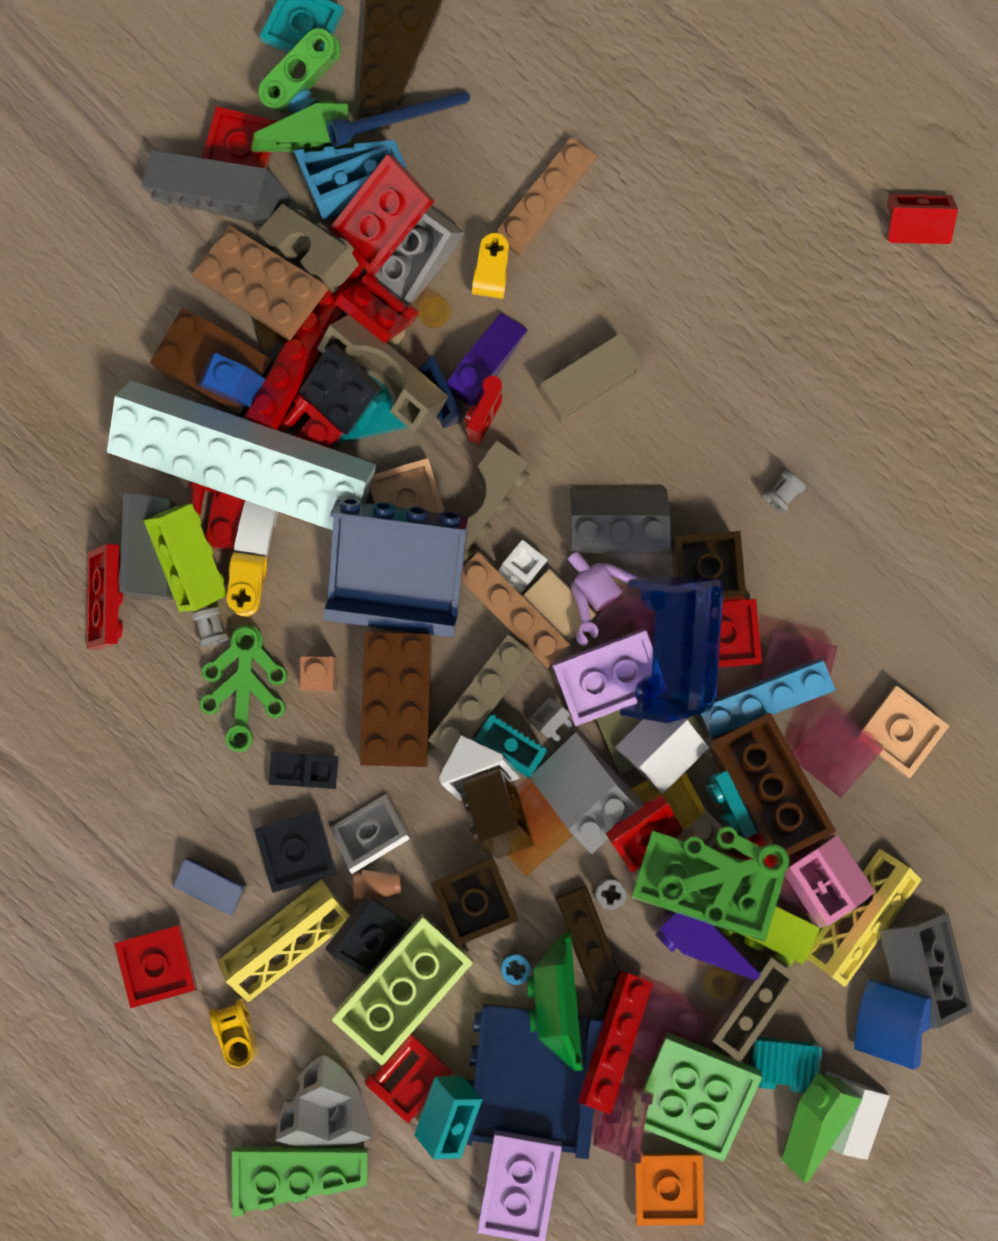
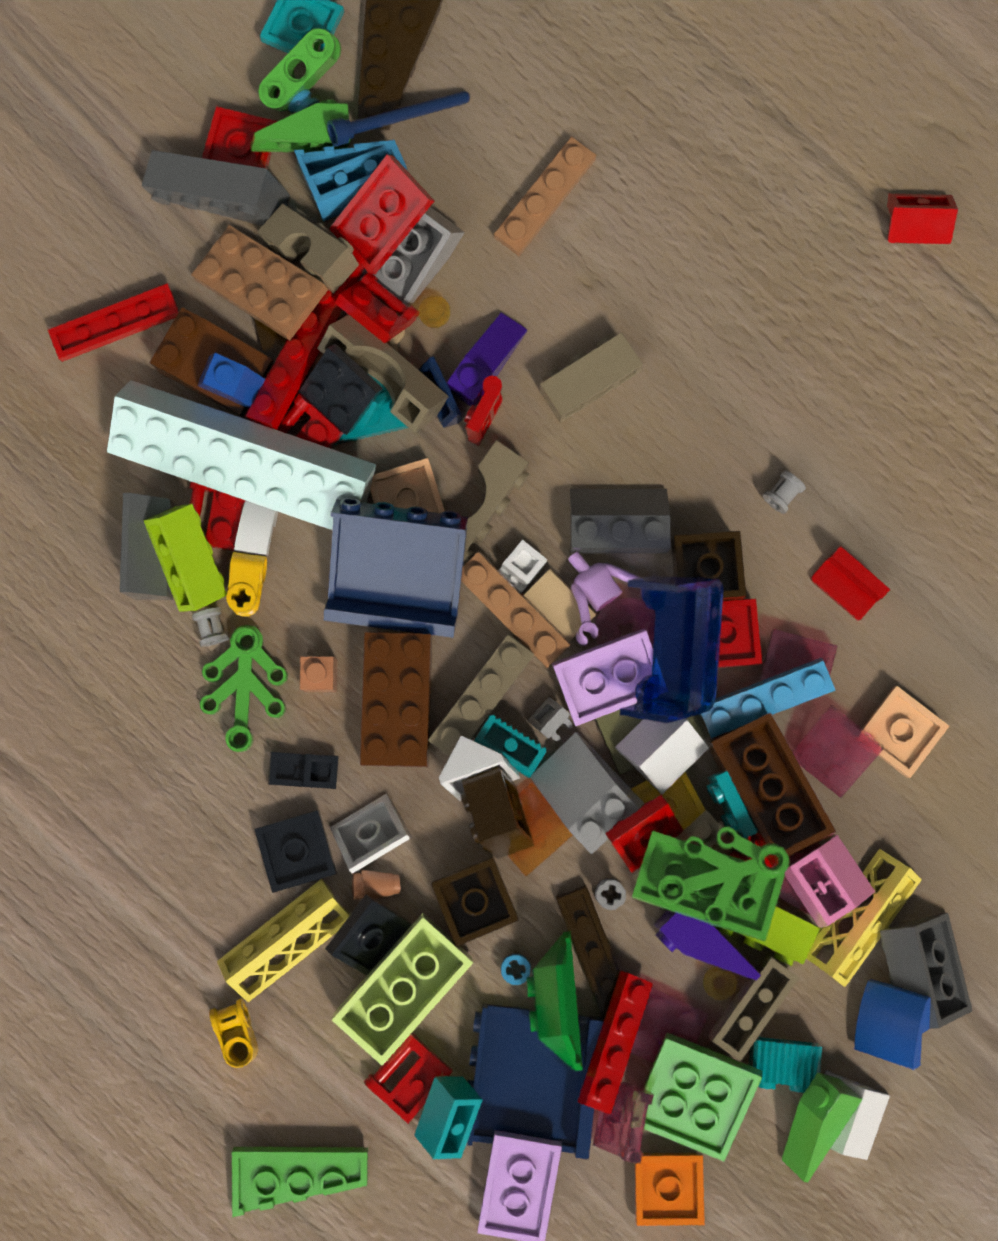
red plate [86,544,123,649] -> none
red plate [114,925,197,1009] -> none
slope [173,857,247,916] -> none
light grey brick [275,1055,371,1147] -> none
yellow piece [472,233,509,299] -> none
none -> red plate [48,283,179,362]
none -> red panel [810,546,891,621]

